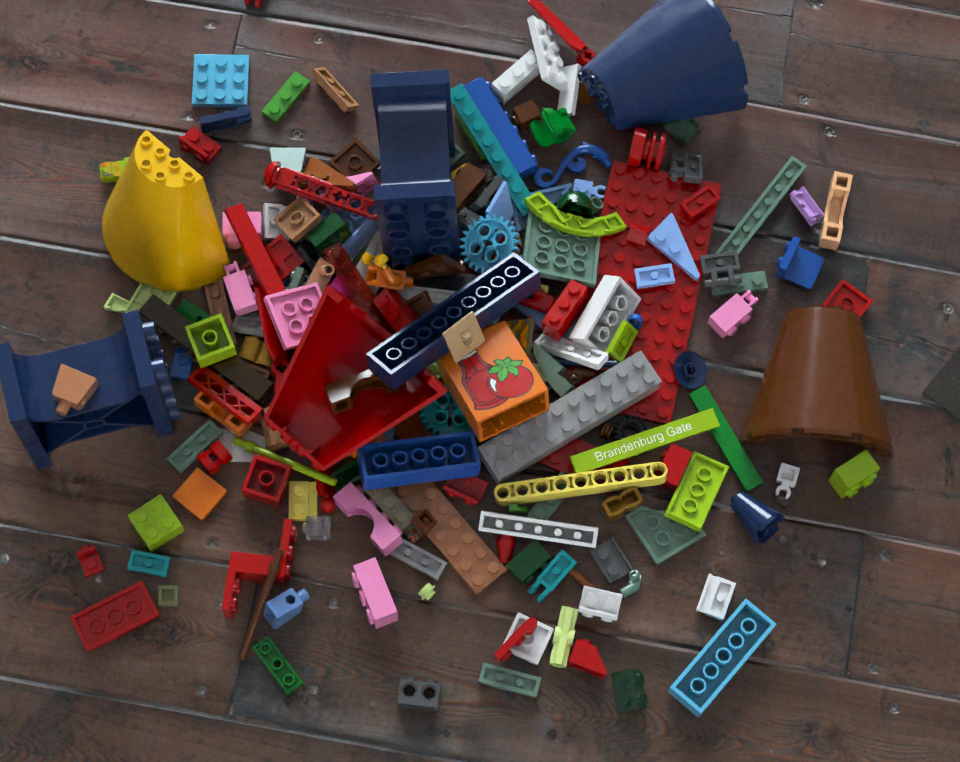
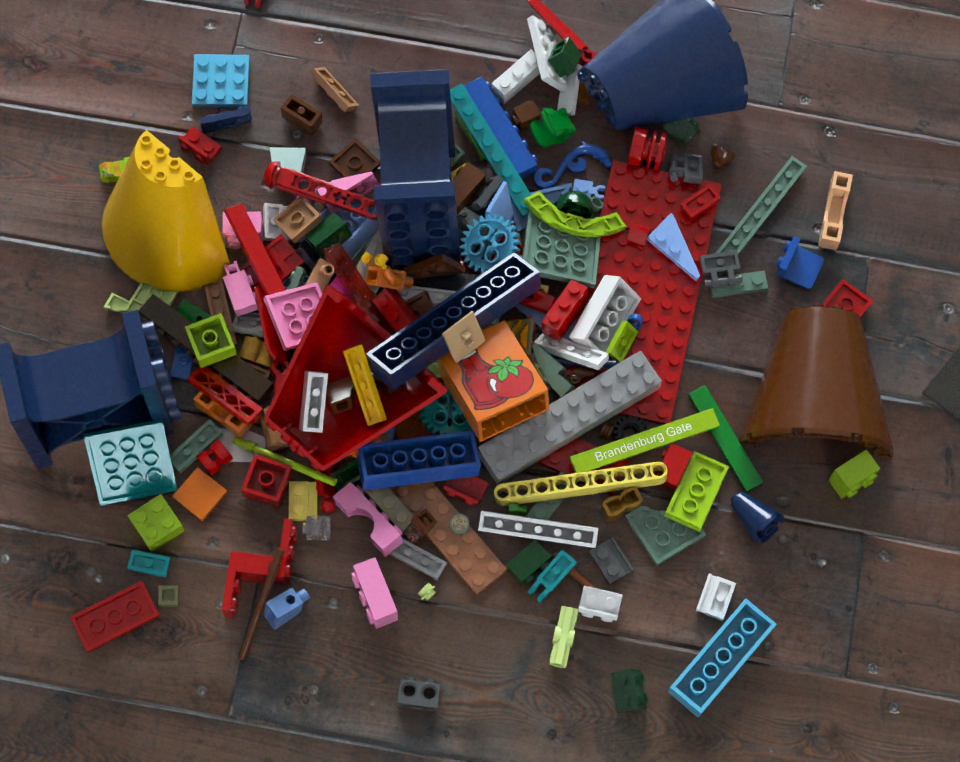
nougat torso [52,364,99,416] -> none
red bracket [76,545,105,578] -> none
green tile [252,636,304,696] -> none
bright green plate [262,71,310,124] -> none
dark orange wing [299,157,357,191] -> none
sand green plate [478,662,541,698] -> none
red hinge [494,617,538,664] -> none
red cone [496,535,516,564] -> none
white plate [503,612,554,666] -> none
red slope [567,638,607,679] -> none
sand green arm [619,570,642,598] -> none
light blue plate [634,263,675,289] -> none
dark blue dish [673,351,707,389] -> none
bright pink brick [707,290,759,339] -> none
white plate [775,463,800,499] -> none
lavender hinge [790,186,824,227] -> none
none -> plate [84,419,178,506]
none -> reddish brown brick [281,94,323,136]
none -> white brick [299,370,328,433]
none -> yellow plate [343,345,387,426]
none -> tile [450,514,469,534]
none -> dark green brick [548,36,581,78]
none -> reddish brown brick [711,144,735,168]

